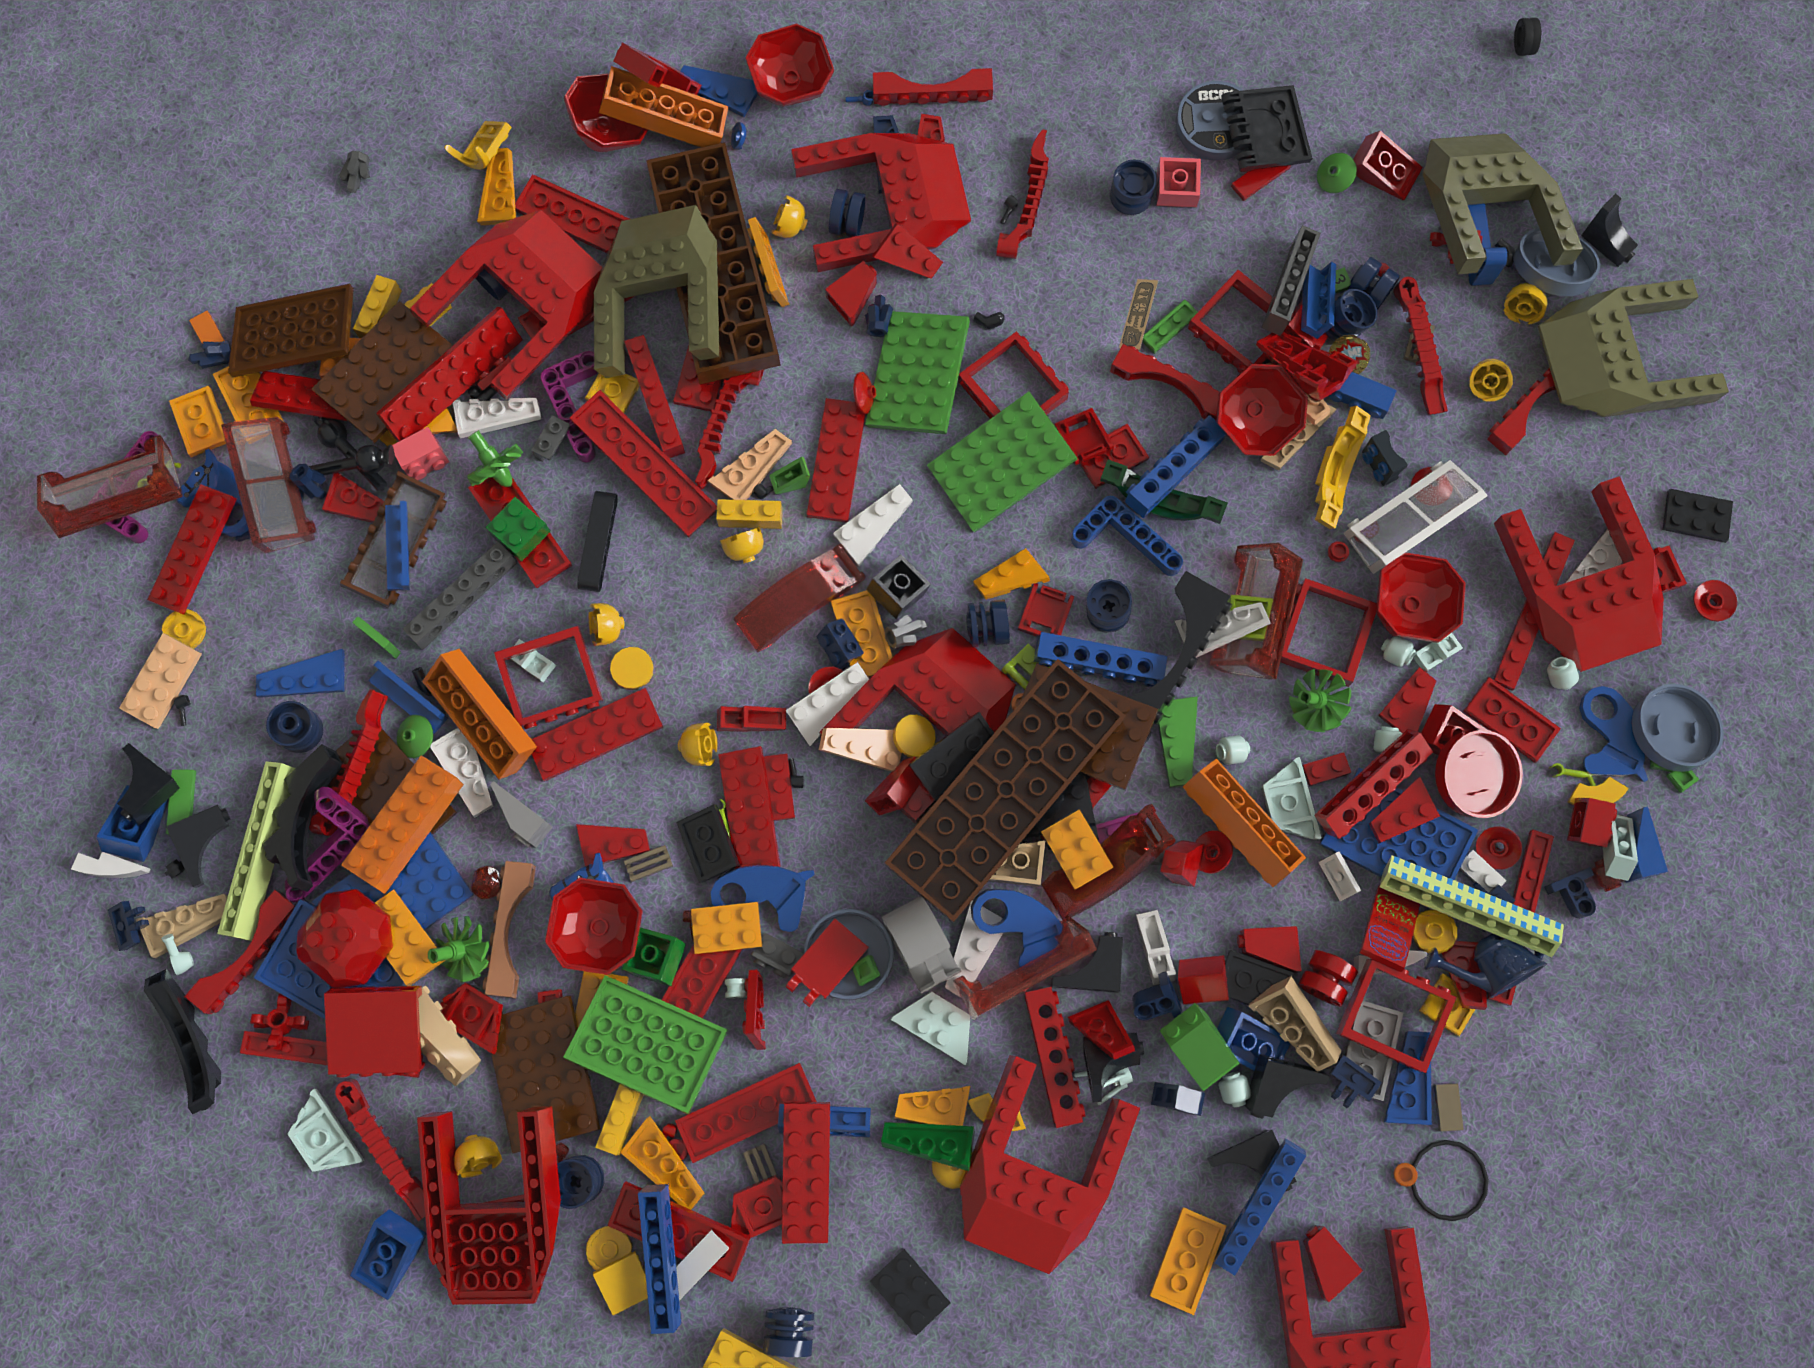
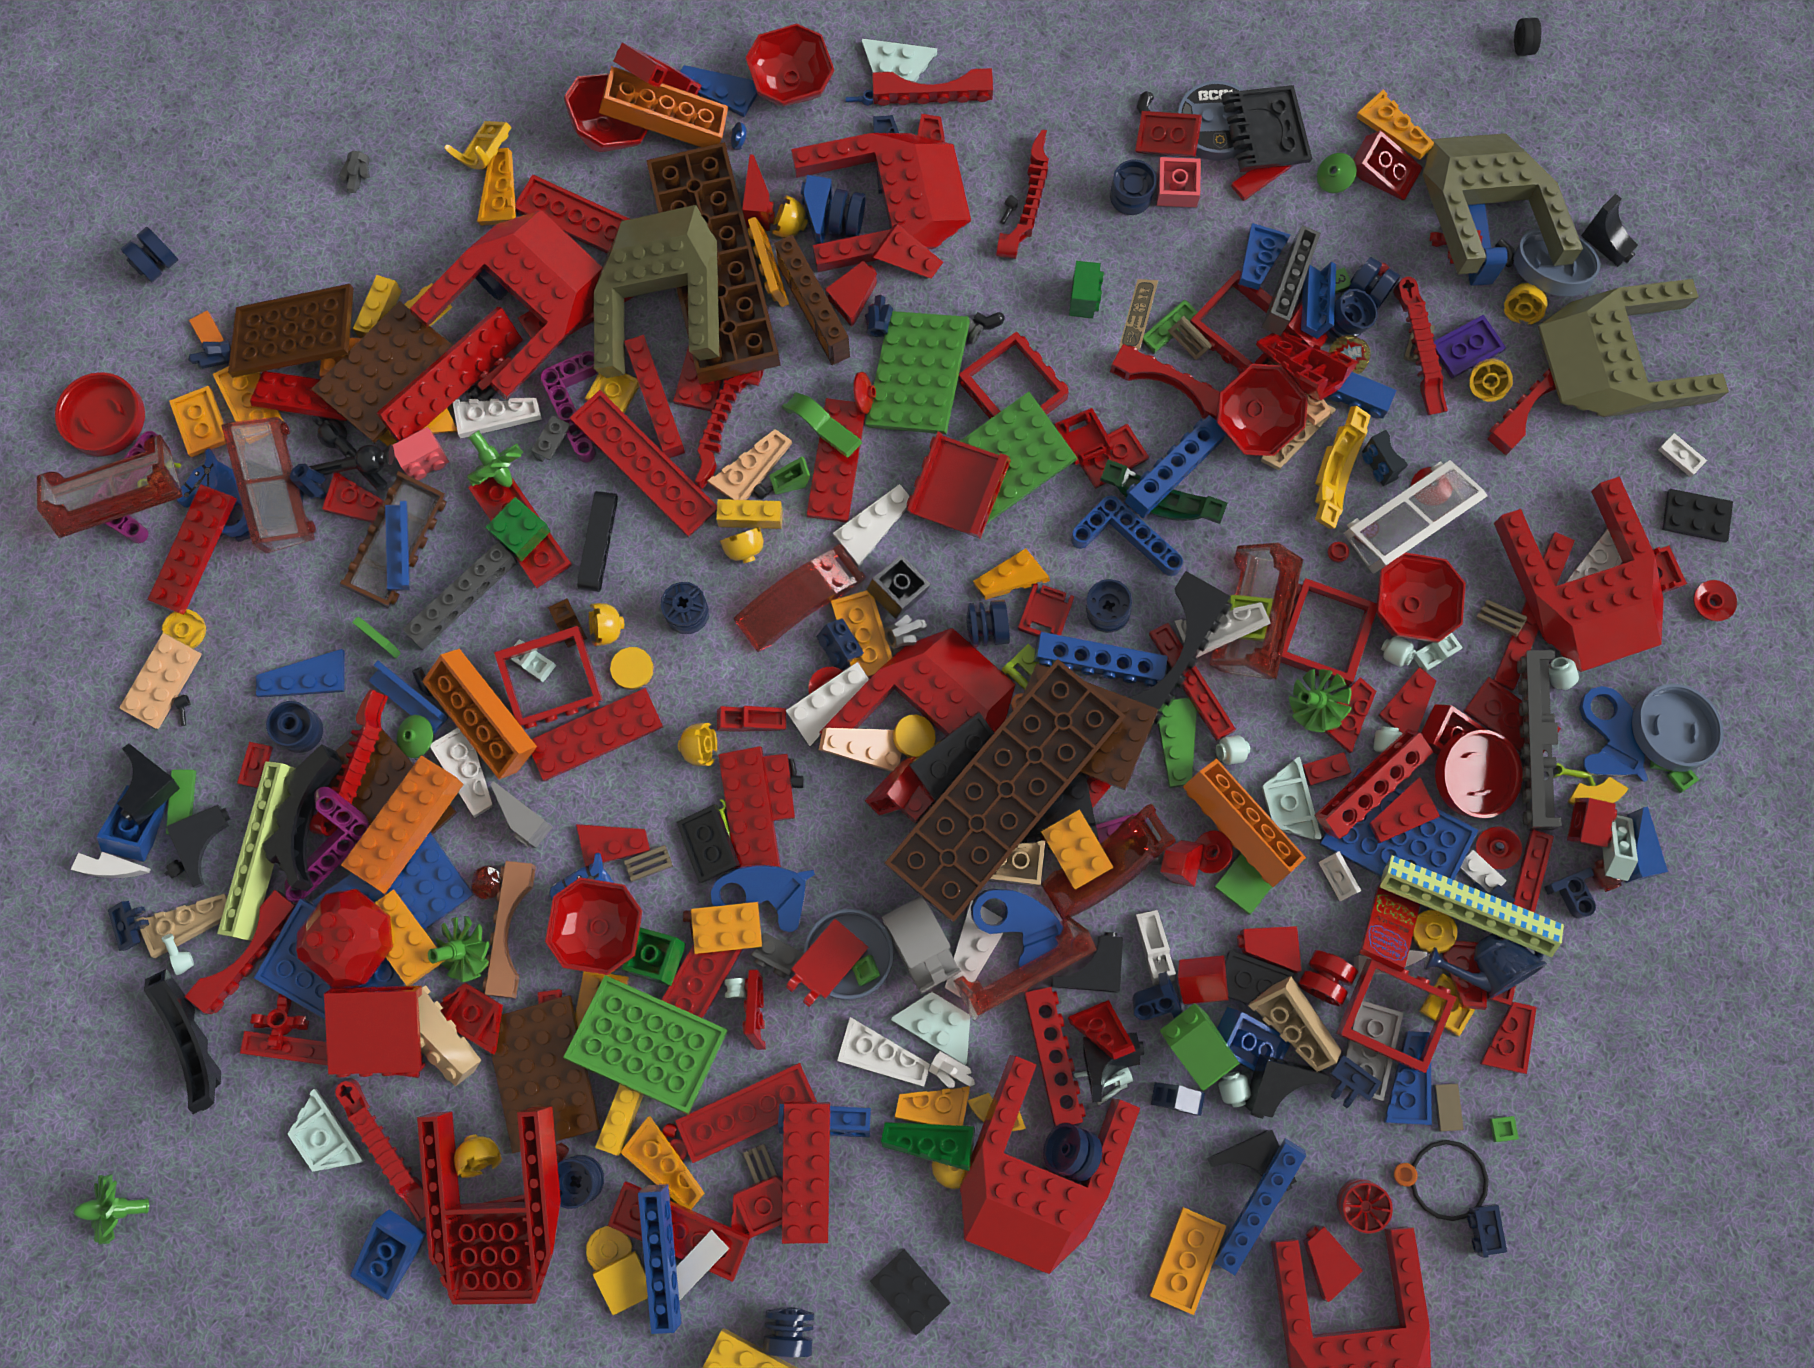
none -> red piece [55,372,145,456]
none -> bright green piece [74,1174,149,1245]
none -> dark blue wheel [120,226,178,282]
none -> red plate [237,742,273,789]
none -> reddish brown slope [548,598,587,648]
none -> dark blue wheel [661,582,709,634]
none -> red slope [742,154,775,231]
none -> reddish brown window [774,235,850,366]
none -> bright green piece [782,392,862,458]
none -> blue slope [801,175,833,245]
none -> white wing [837,1017,930,1087]
none -> light aqua wing [862,39,937,82]
none -> red panel [906,432,1011,539]
none -> white rock [929,1051,975,1088]
none -> dark grey wheel [967,318,984,344]
none -> dark blue wheel [1043,1123,1102,1182]
none -> green brick [1069,261,1104,319]
none -> red plate [1135,111,1202,157]
none -> black arm [1137,91,1154,114]
none -> red tile [1149,623,1236,741]
none -> dark tan tile [1168,316,1212,360]
none -> bright green tile [1214,853,1272,915]
none -> blue wing [1239,223,1291,290]
none -> red wing [1325,677,1377,754]
none -> red wheel [1337,1179,1393,1233]
none -> light orange wing [1356,89,1434,160]
none -> dark purple plate [1434,315,1506,379]
none -> dark blue bracket [1467,1204,1507,1258]
none -> dark tan tile [1477,599,1527,637]
none -> red wing [1480,1002,1537,1074]
none -> bright green plate [1489,1116,1519,1142]
none -> dark grey piece [1517,650,1562,830]
none -> white plate [1658,433,1707,477]

